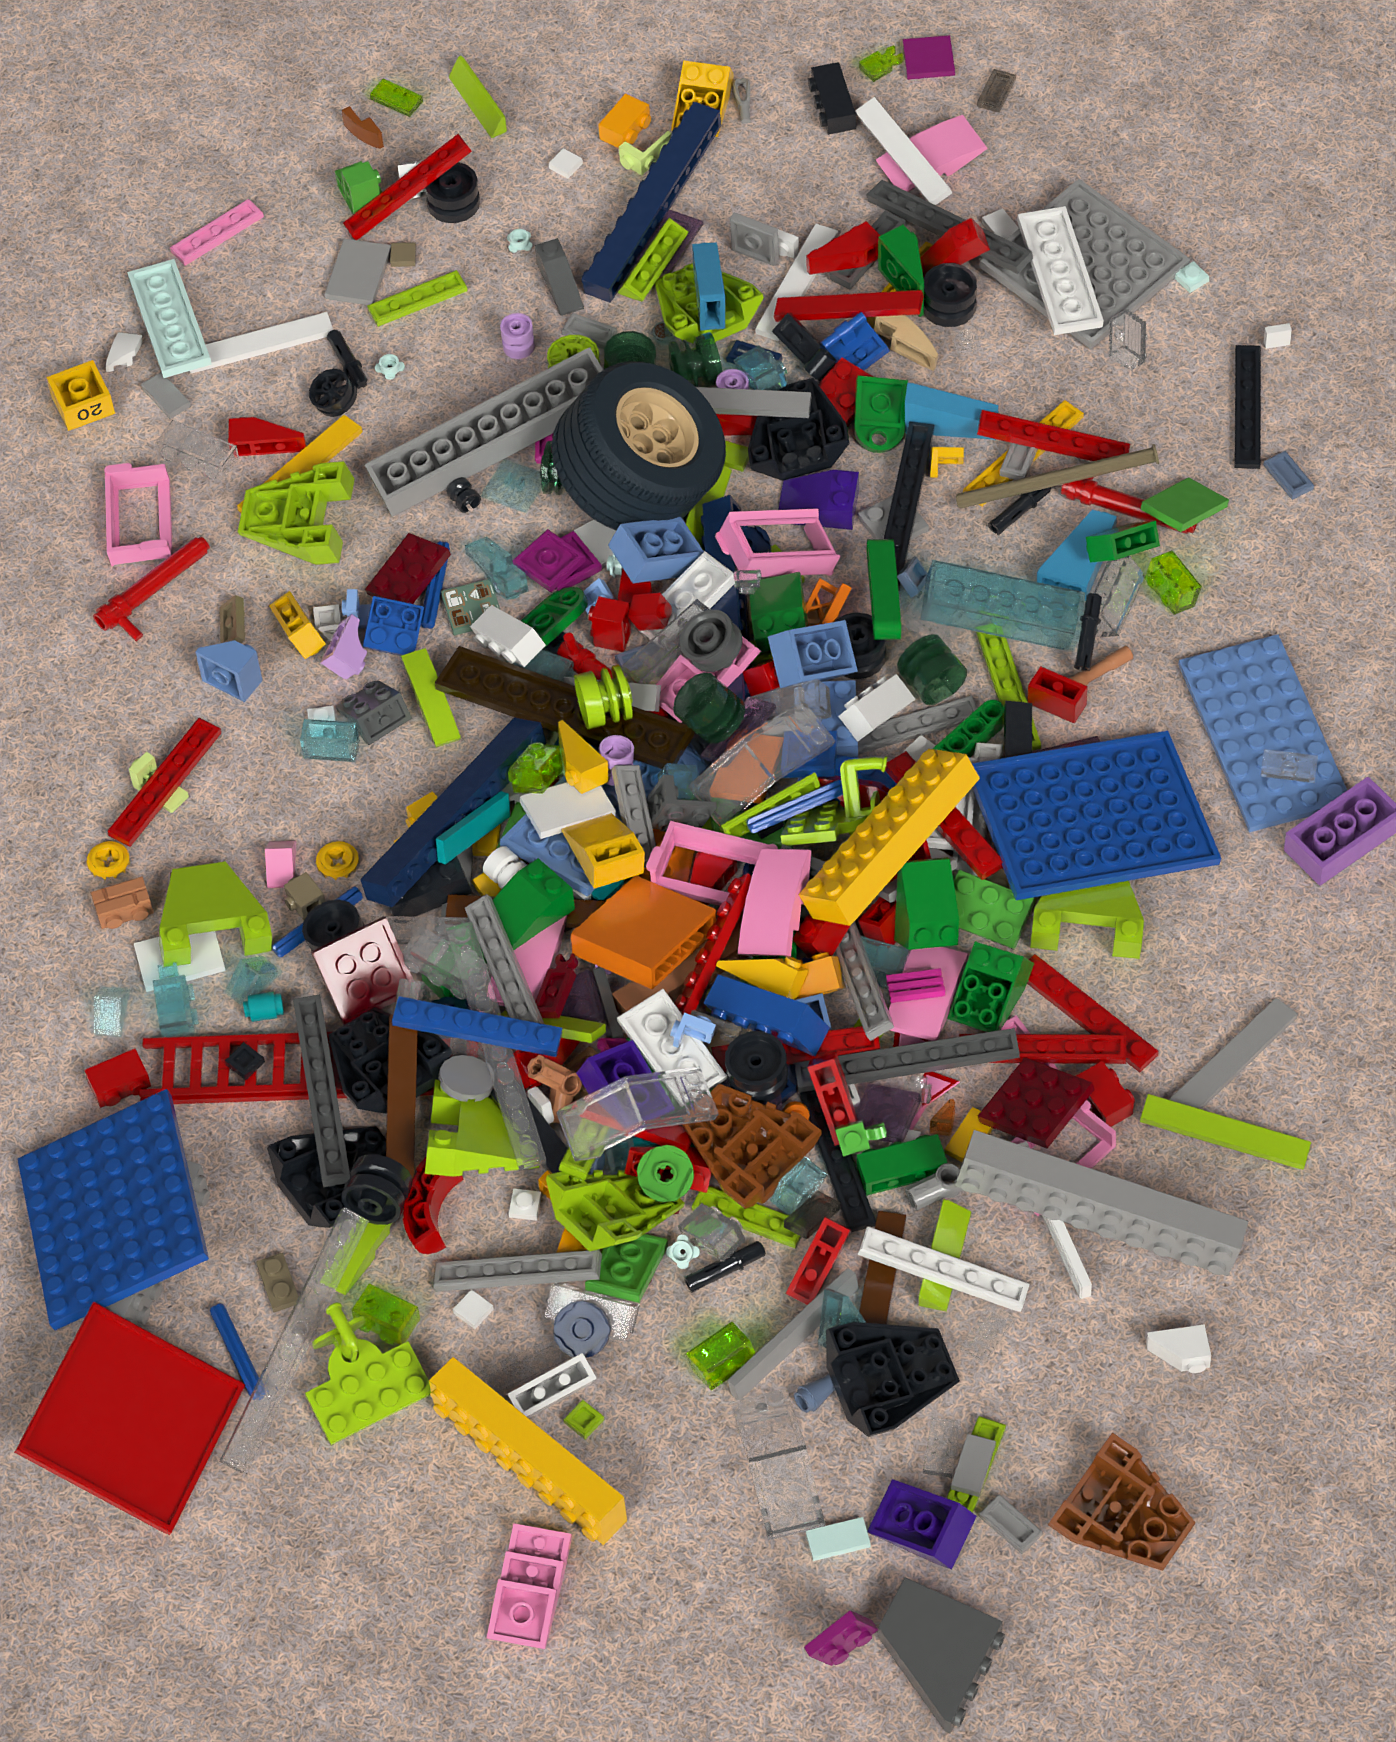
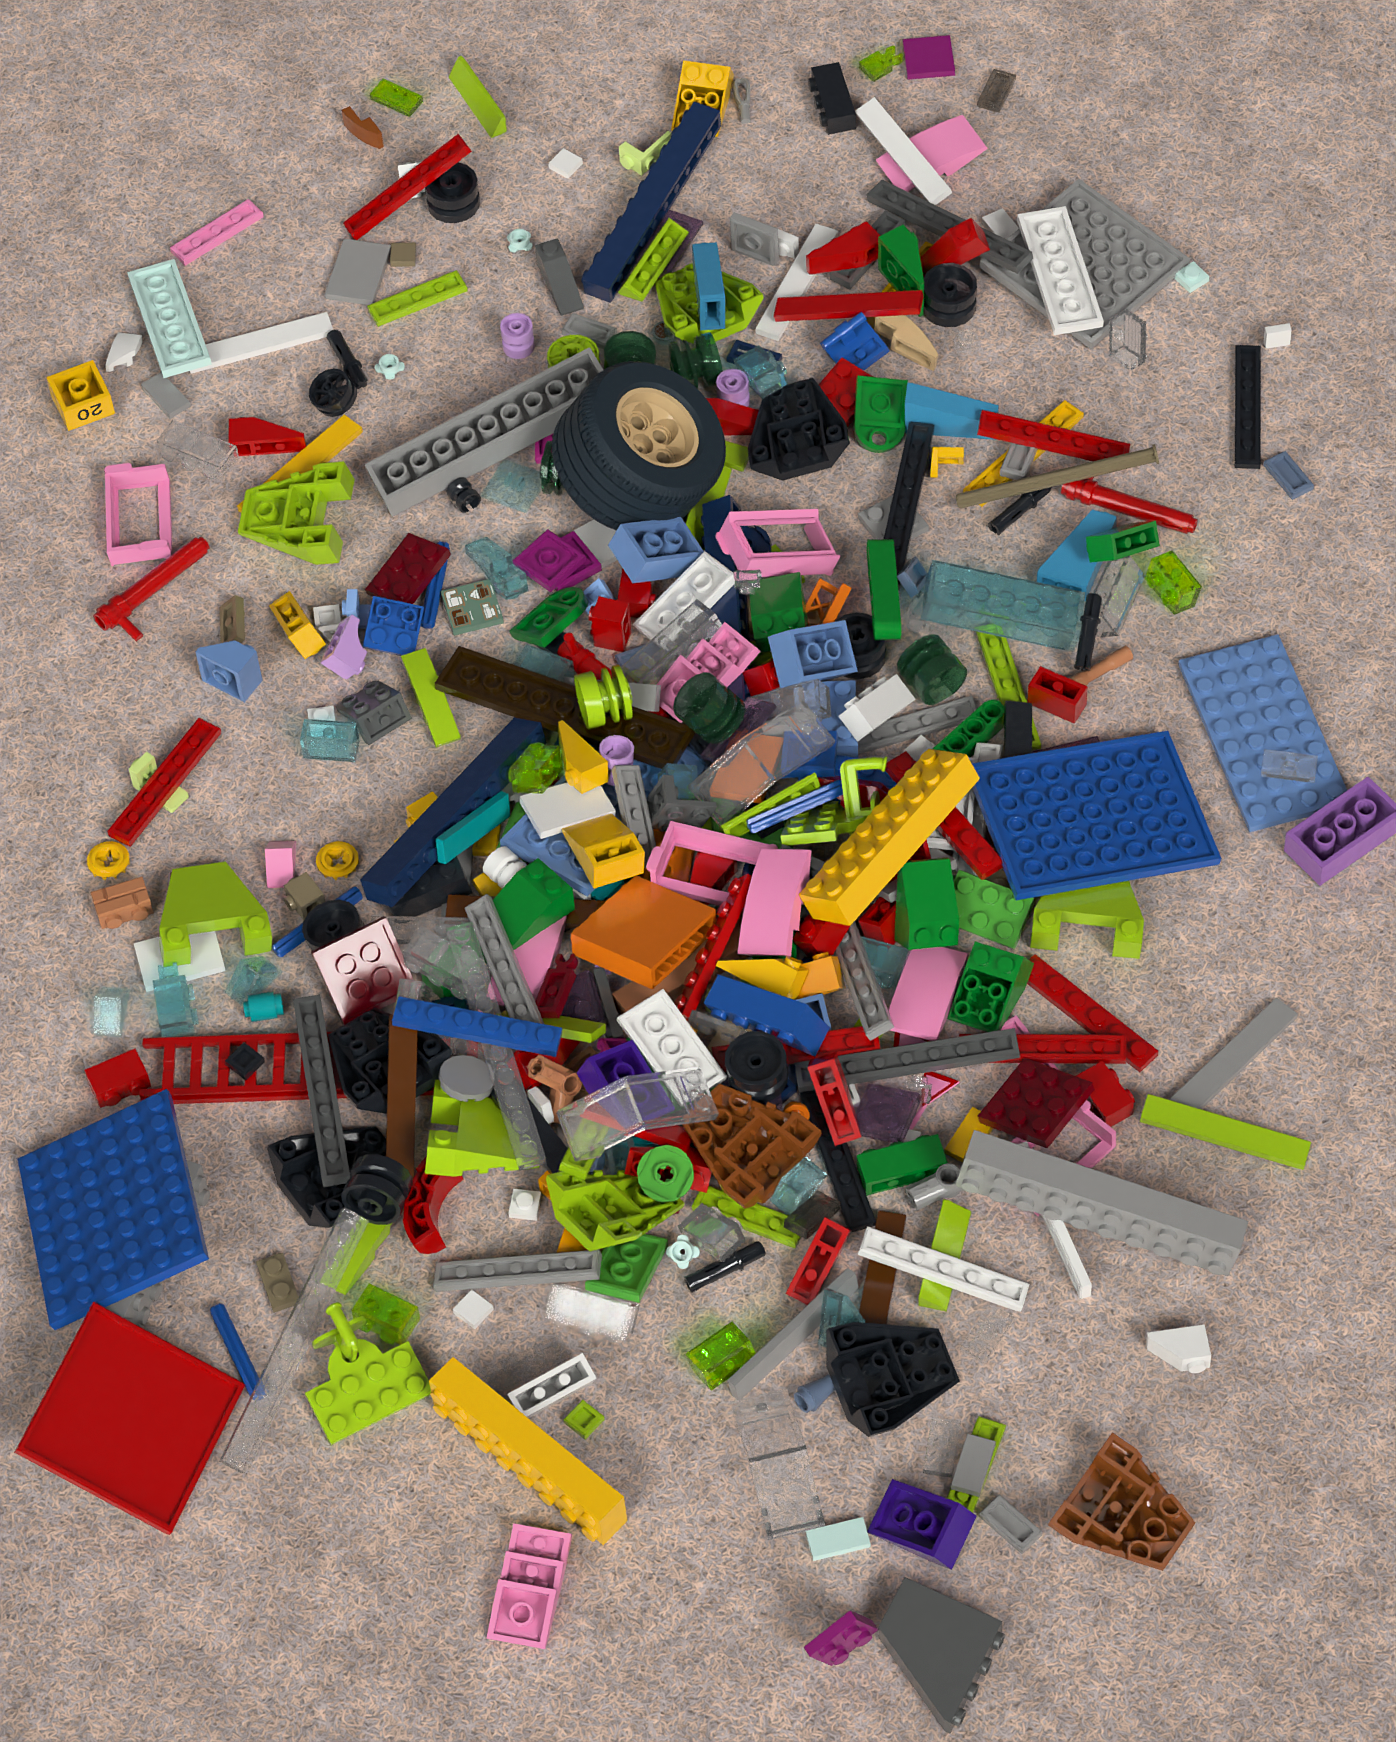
bright green brick [335,161,382,215] -> none
white brick [470,605,546,667] -> none
tile [553,1300,611,1358] -> none
light orange brick [598,93,651,148] -> none
light aqua plate [607,554,622,578] -> none
red brick [628,593,672,631] -> none
light blue bracket [670,1013,716,1048] -> none
dark grey wheel [680,610,742,672] -> none
light grey tile [696,387,811,418] -> none
black plate [772,313,837,381] -> none
dark purple slope [778,469,859,530] -> none
bright green plate [835,1120,887,1156] -> none
dark pink tile [886,968,945,1003] -> none
clear orange slope [930,1099,955,1136] -> none
bright green tile [1141,477,1229,532] -> none

